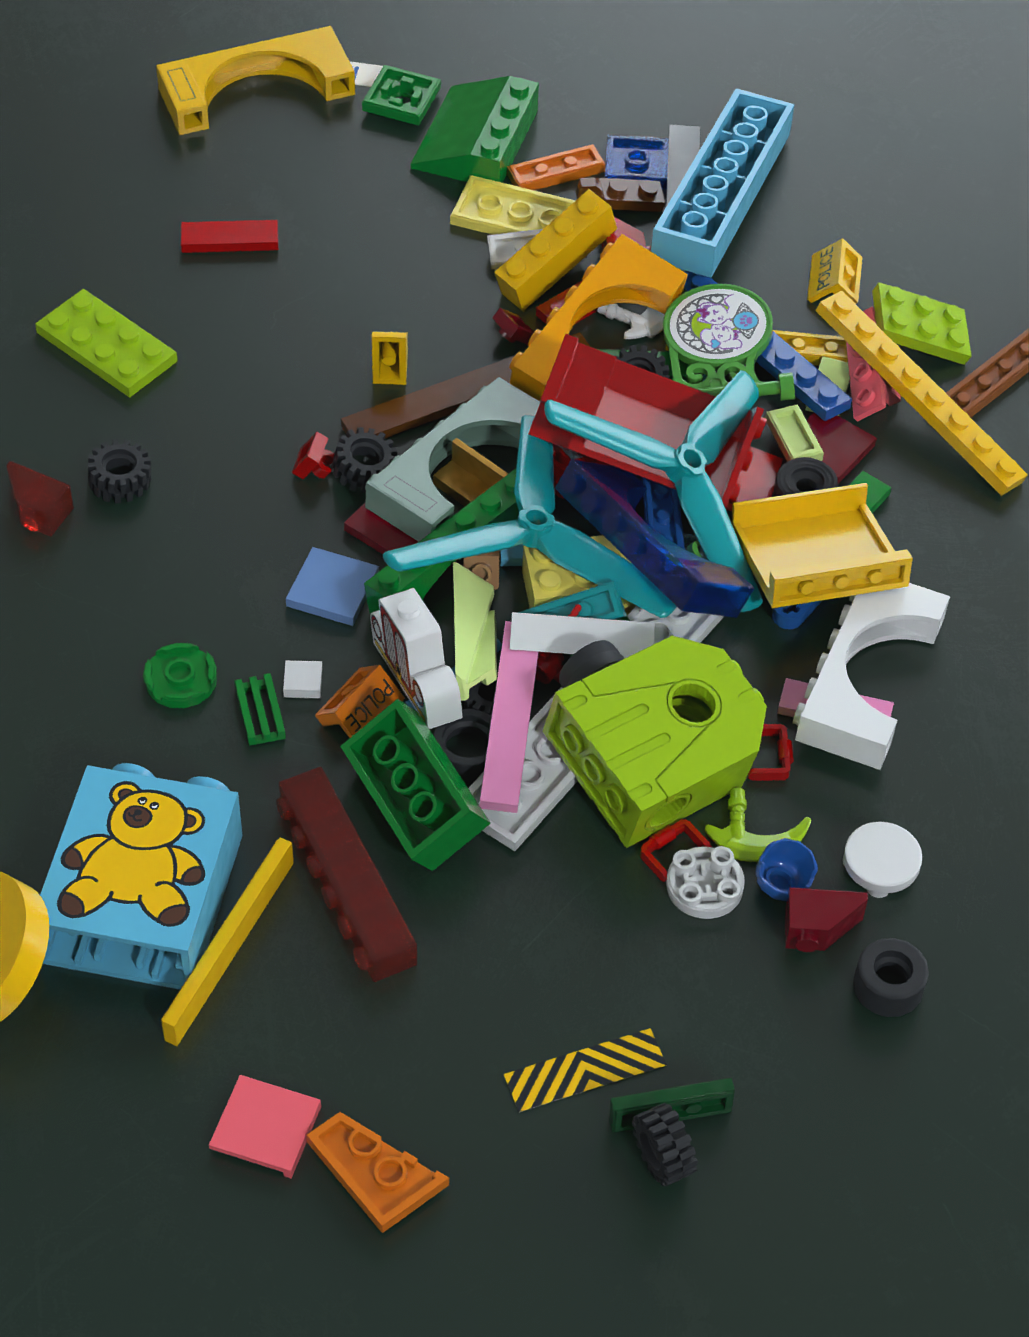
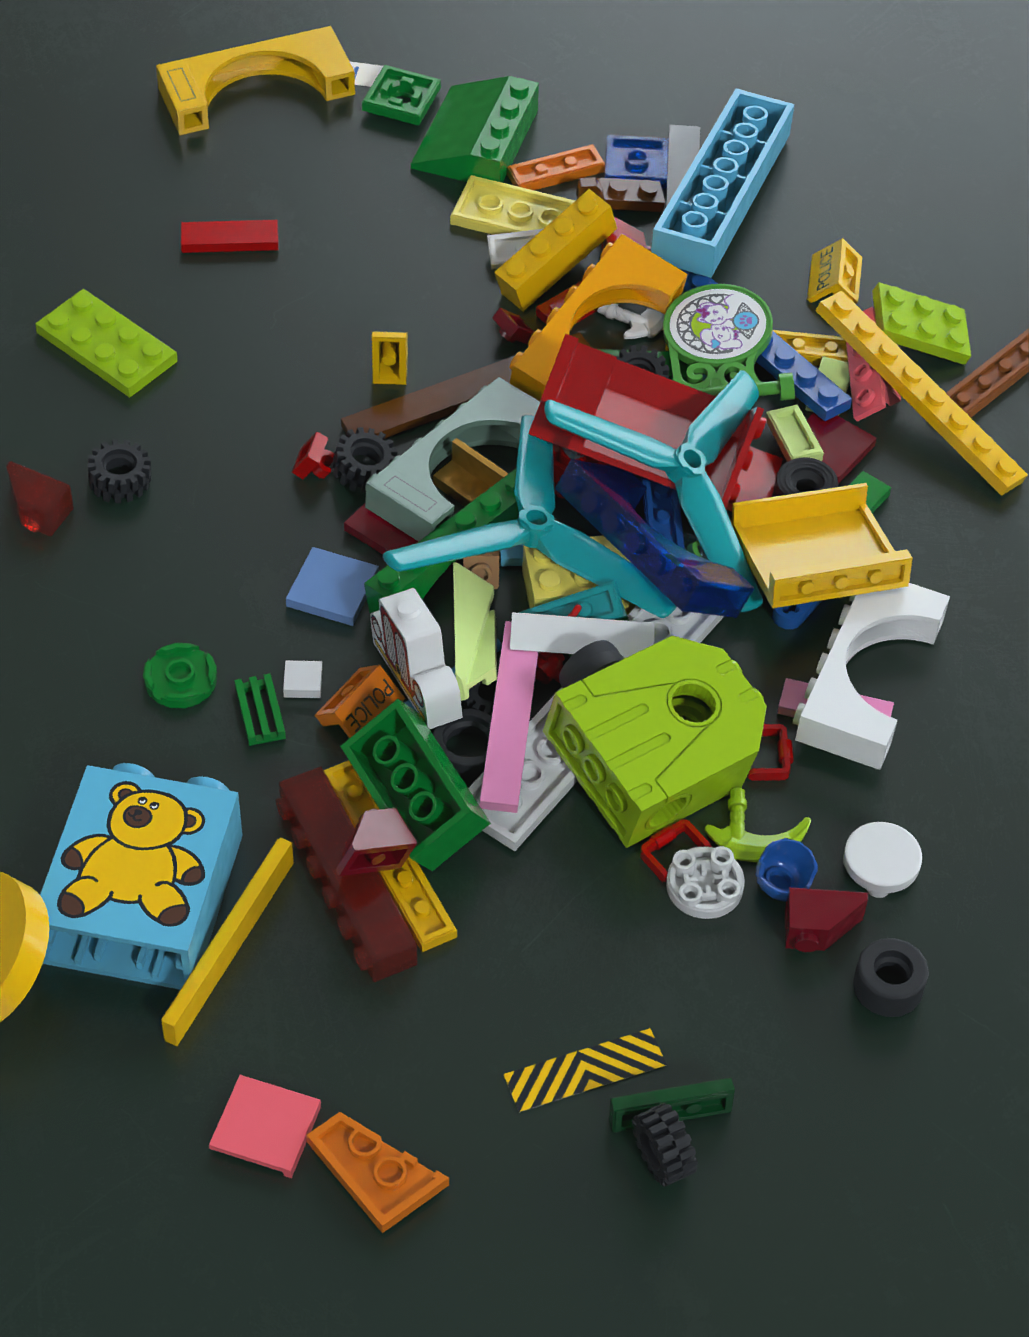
none -> yellow tile [322,760,457,952]
none -> dark red slope [335,808,417,876]

